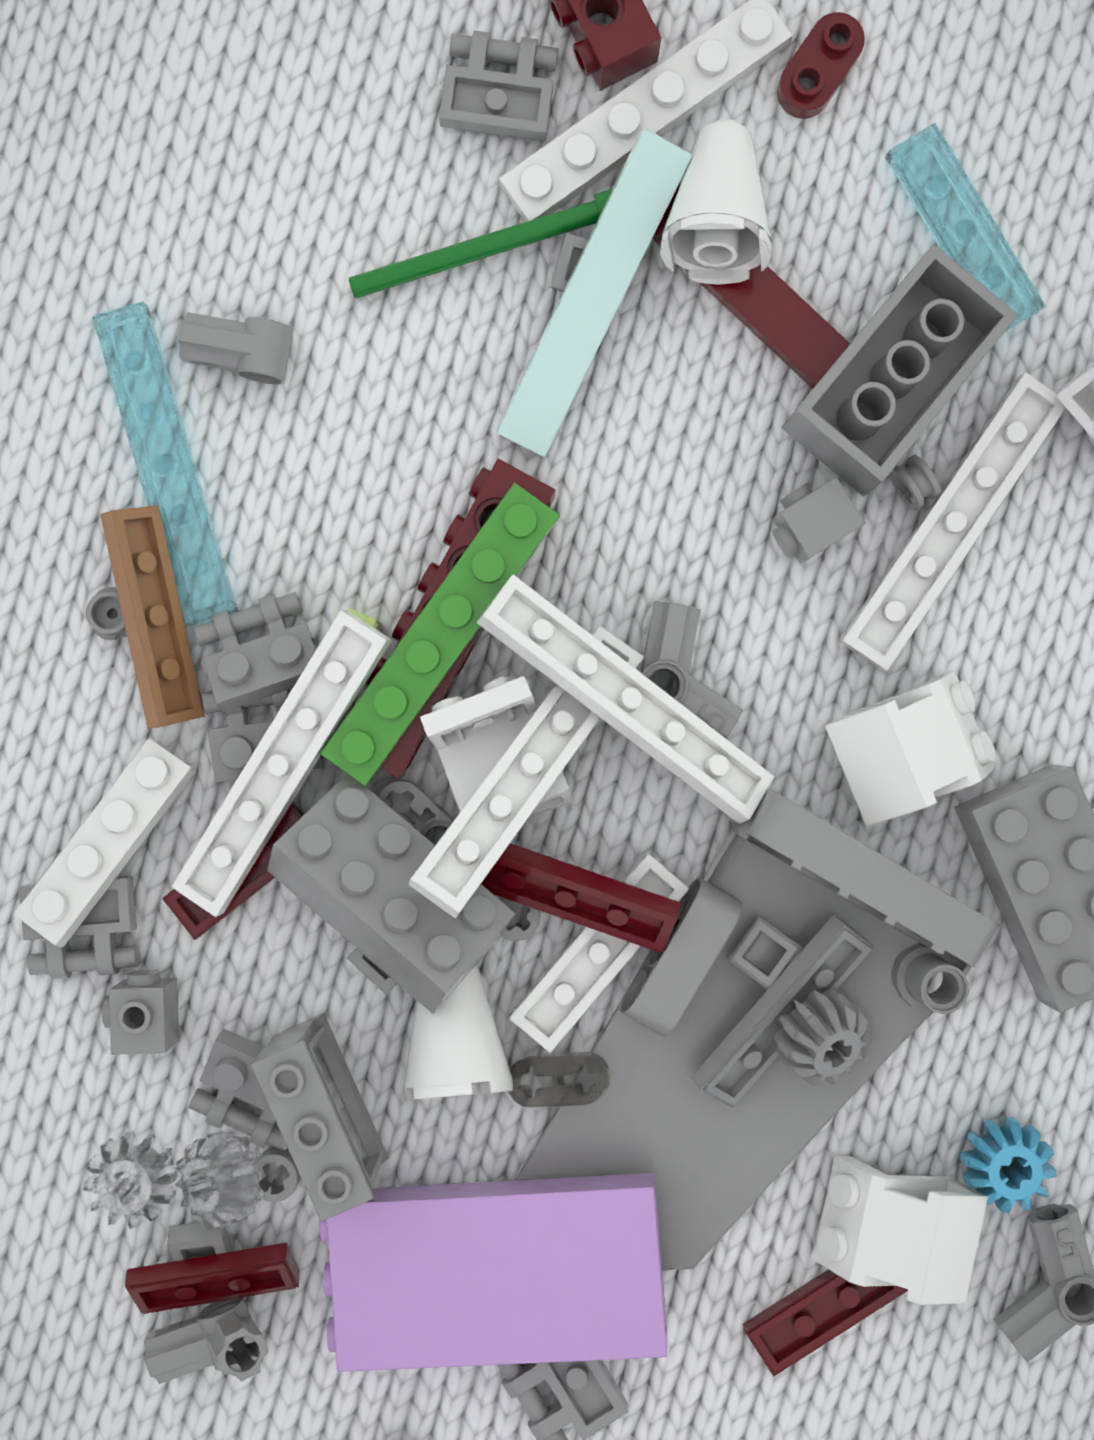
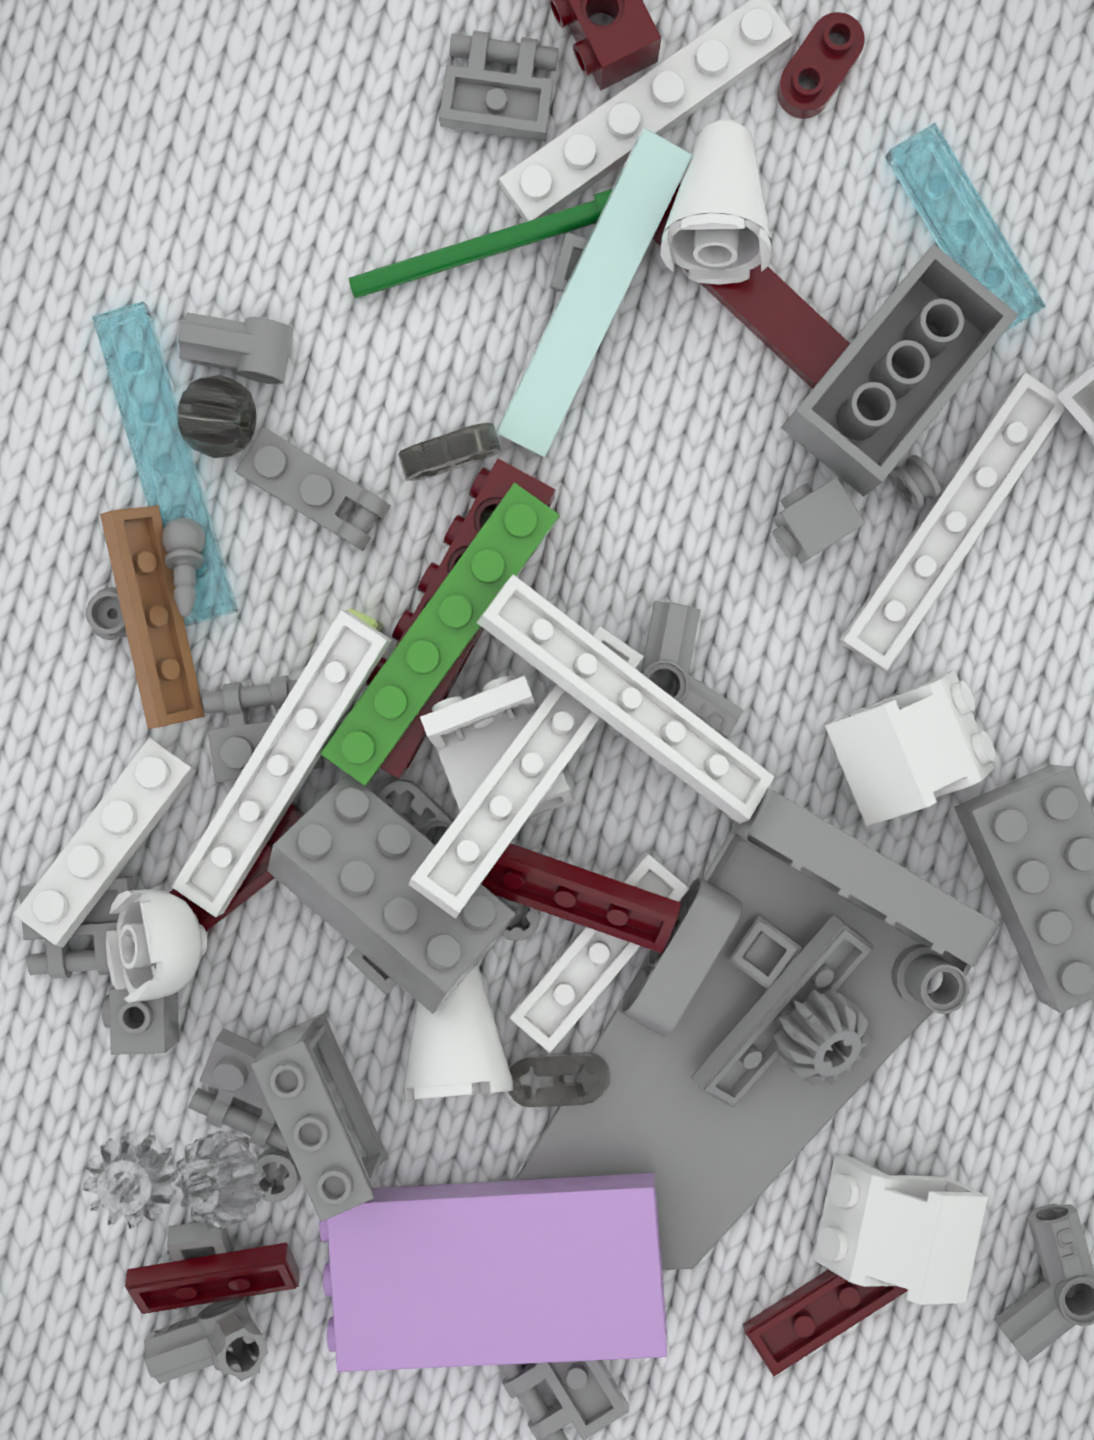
light grey plate [193,592,316,712] -> none
medium azure gear [959,1116,1058,1214] -> none
none -> white cylinder [105,889,207,1003]
none -> light grey bar [161,517,206,617]
none -> clear smoke piece [177,375,257,458]
none -> light grey plate [235,426,391,551]
none -> clear smoke beam [398,423,501,481]

